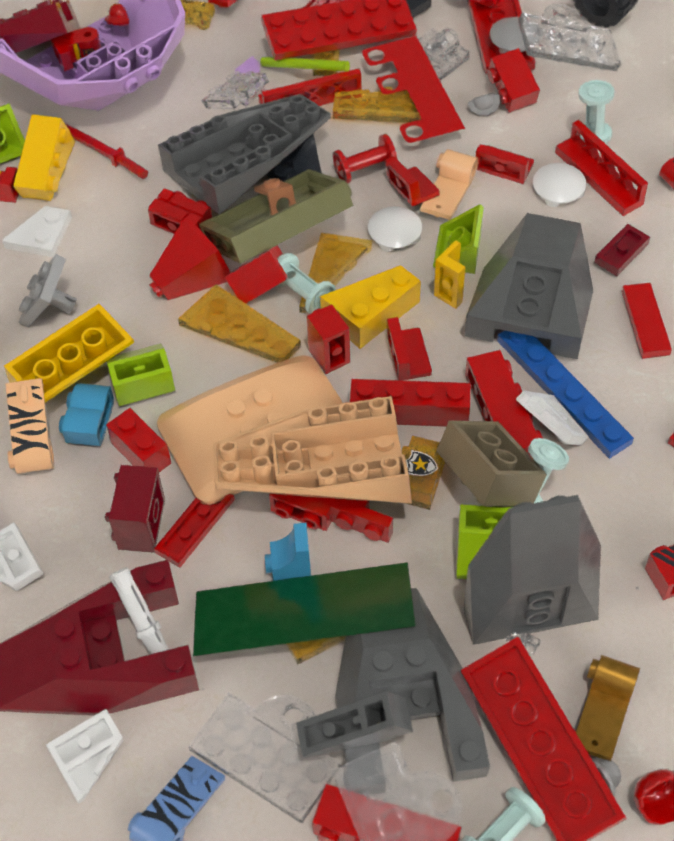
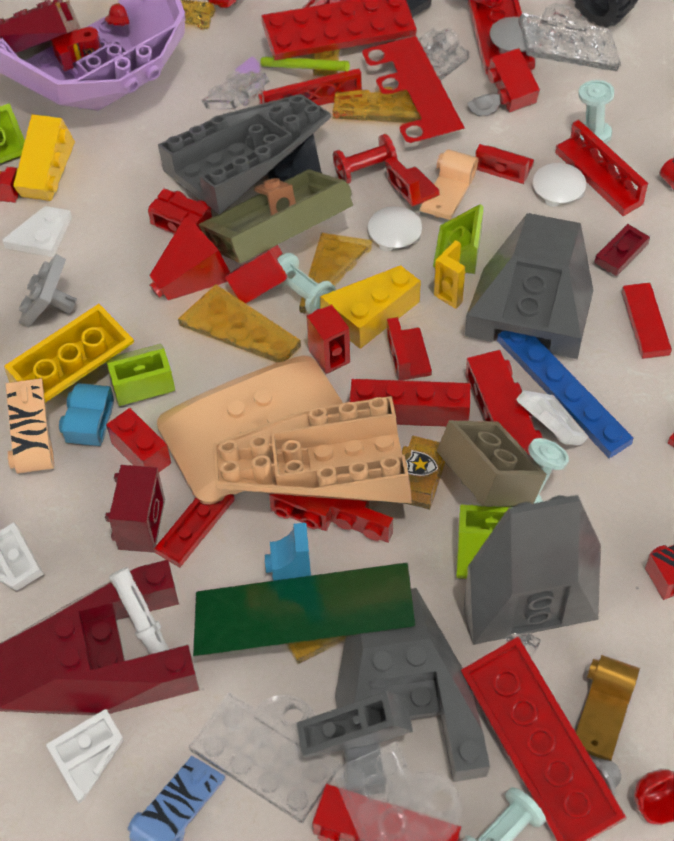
red sword [66,124,148,179] -> none

